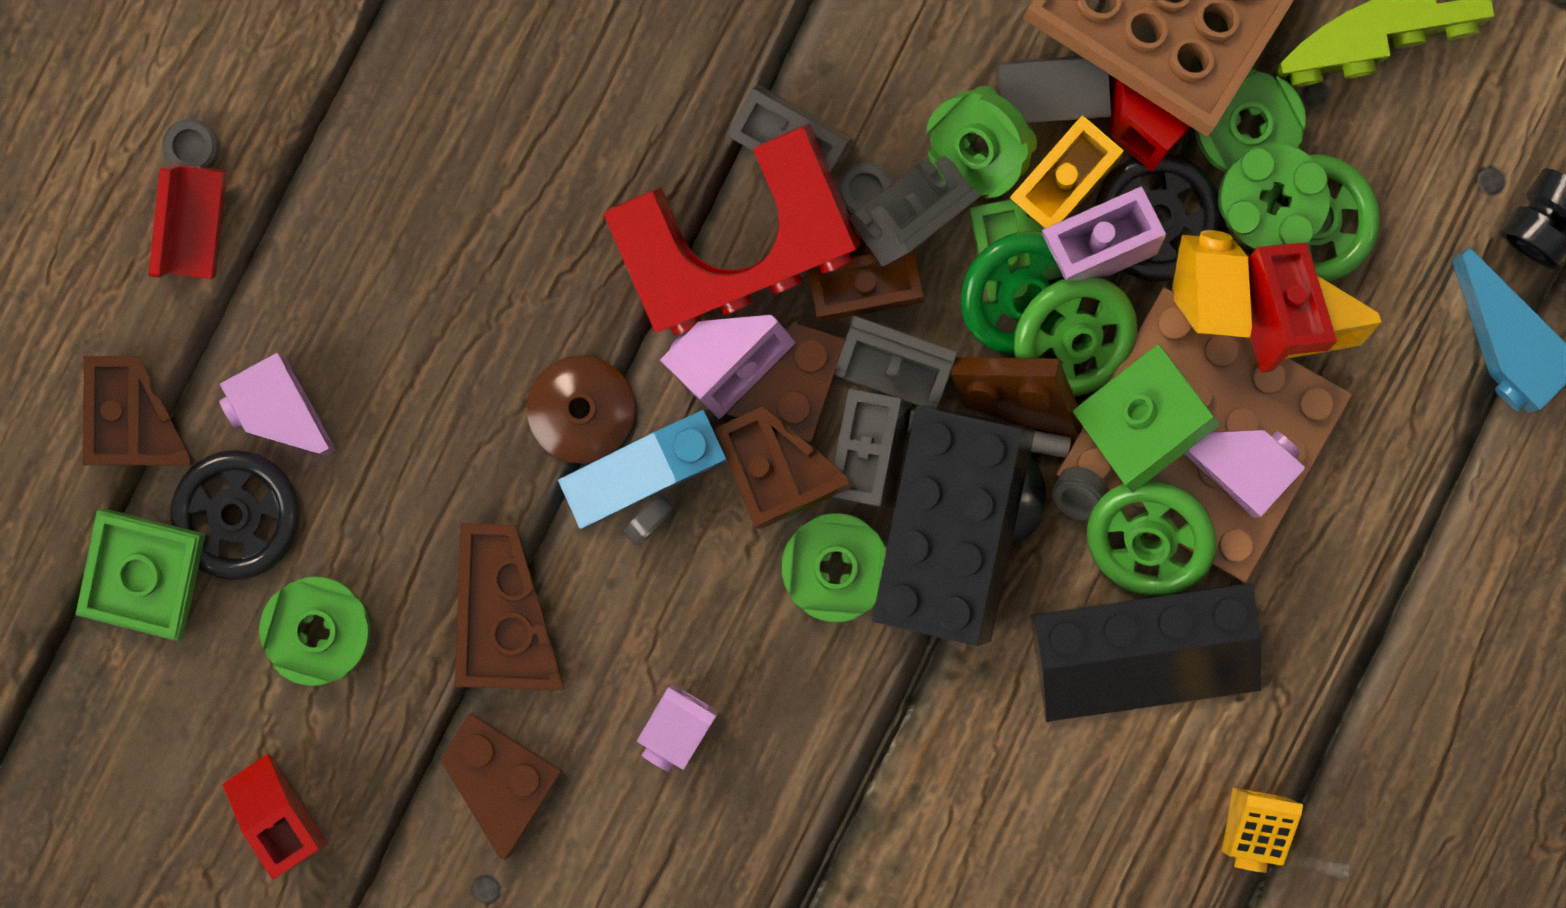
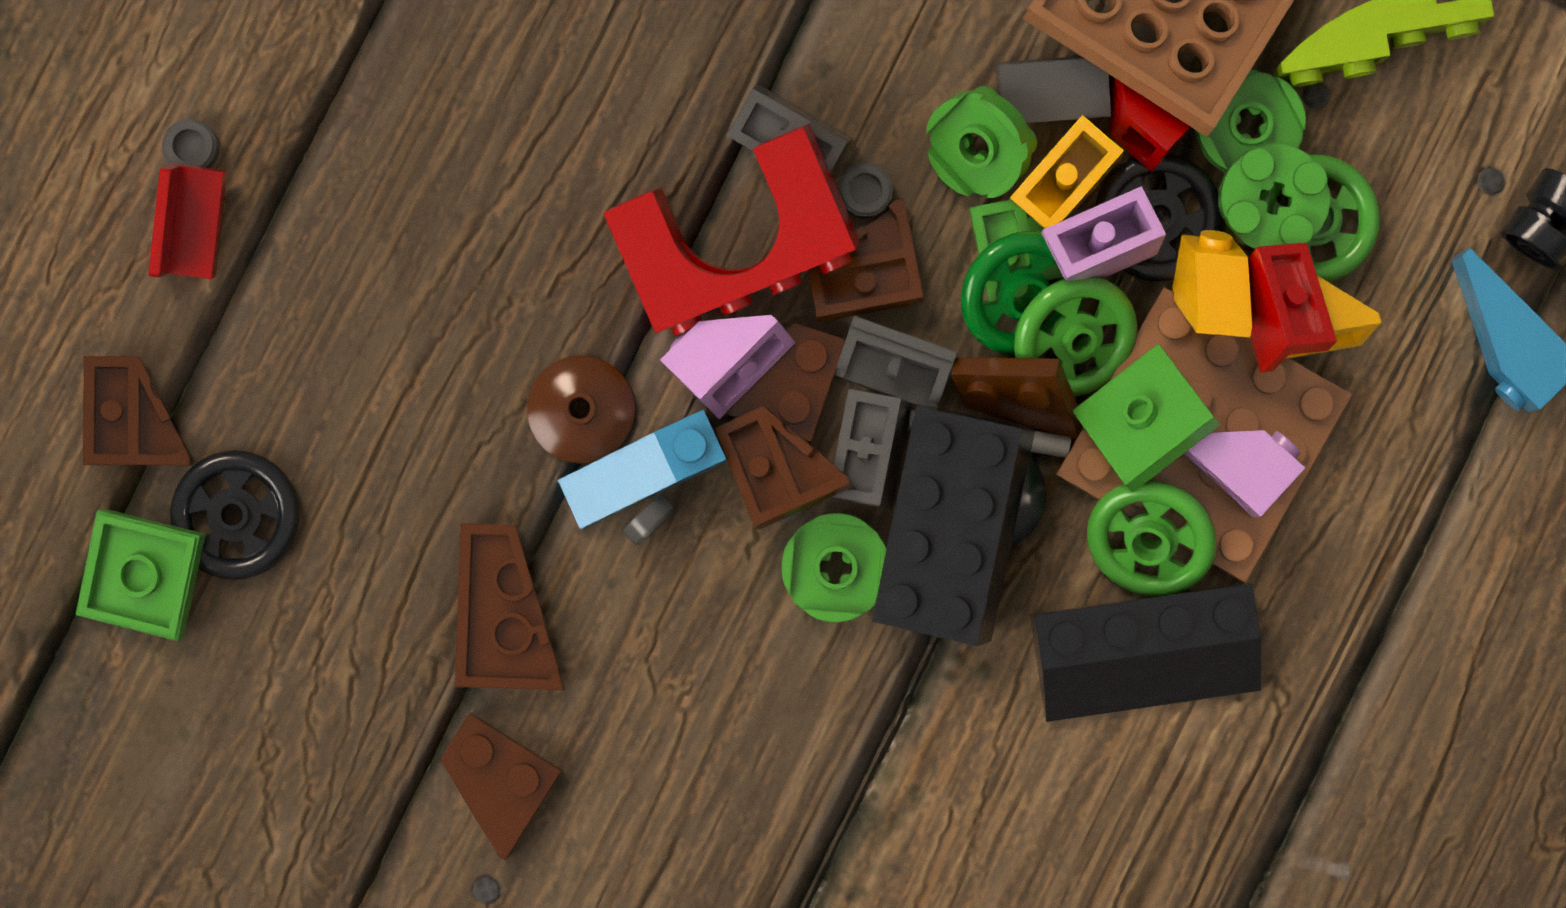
lavender slope [219,353,337,456] -> none
red slope [222,753,328,880] -> none
bright green plate [259,577,371,686] -> none
lavender slope [636,683,719,772] -> none
dark grey hinge [848,156,981,267] -> none
dark grey tile [1052,467,1109,520] -> none
yellow slope [1222,787,1303,873] -> none

